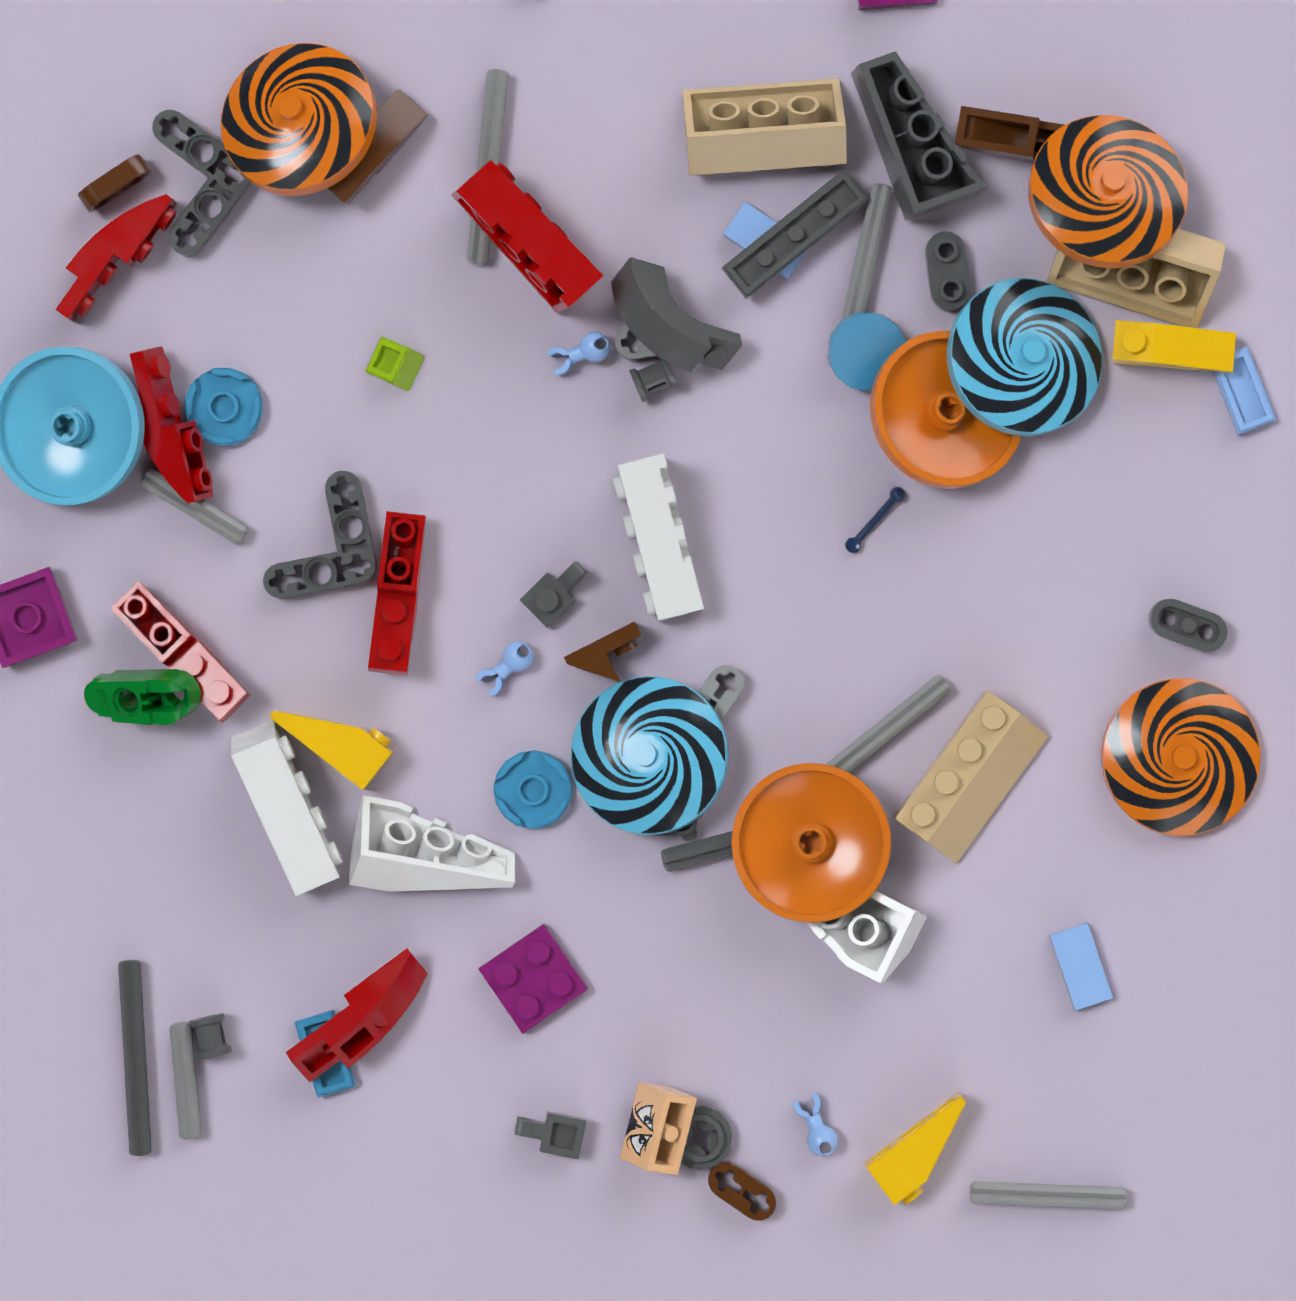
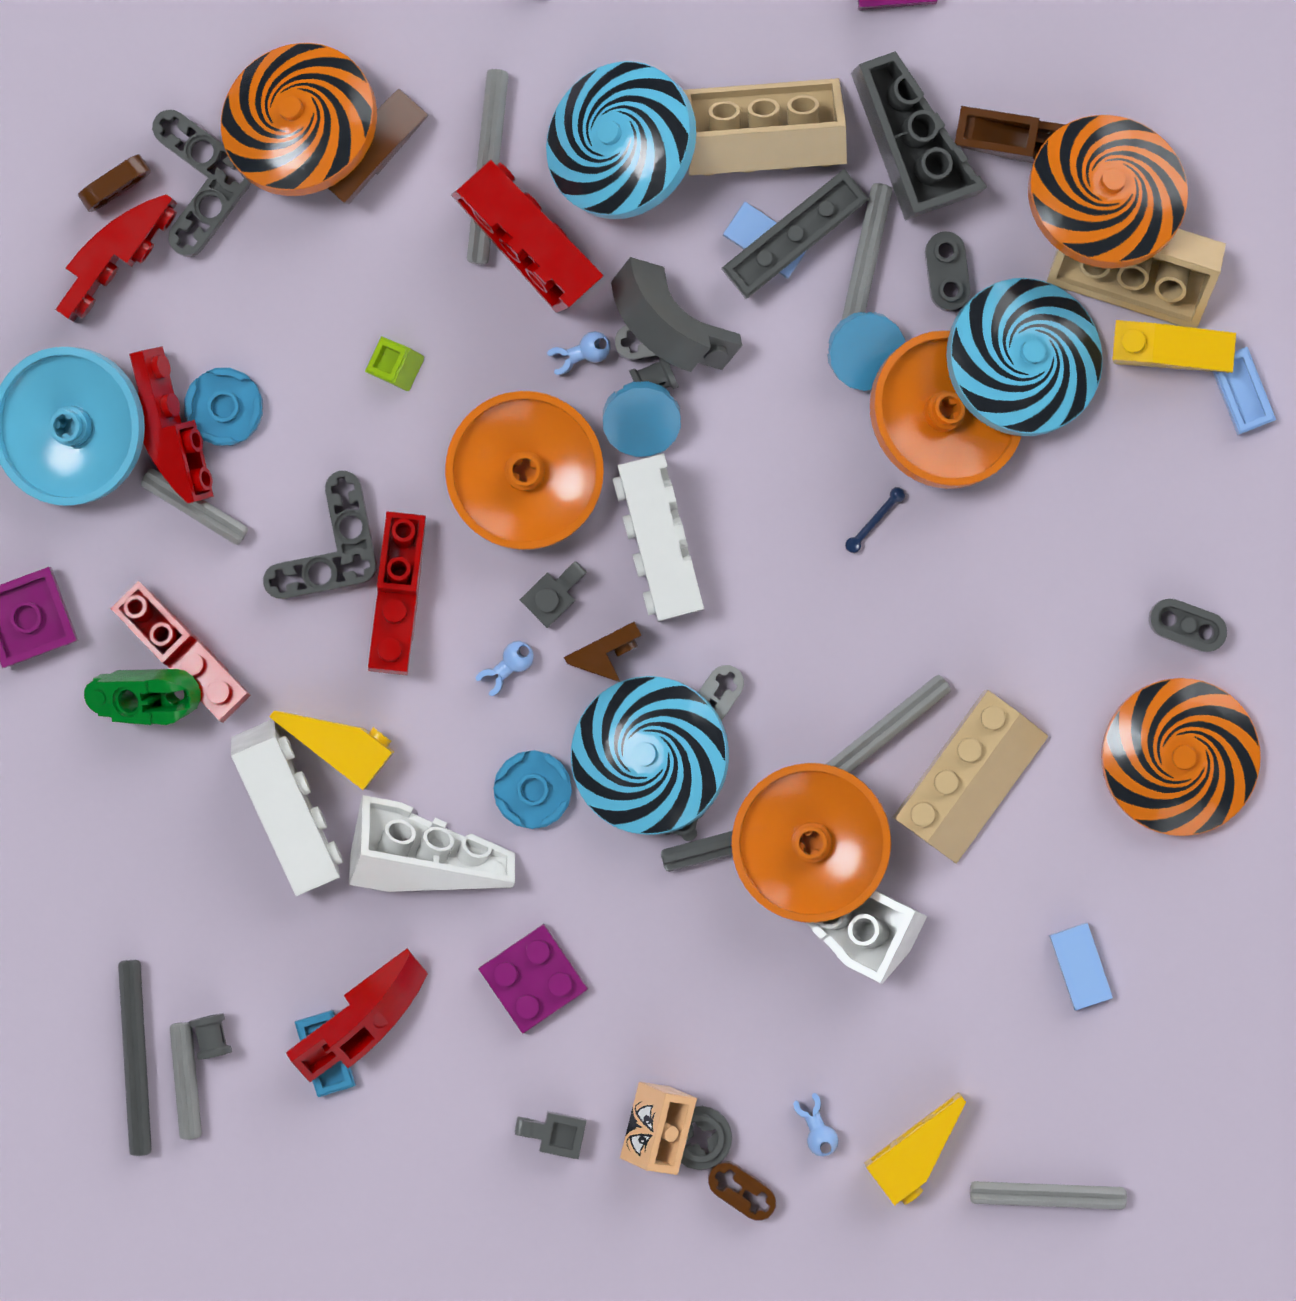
none -> orange dish [445,391,604,550]
none -> dish [546,61,696,219]
none -> dark azure tile [603,381,681,457]

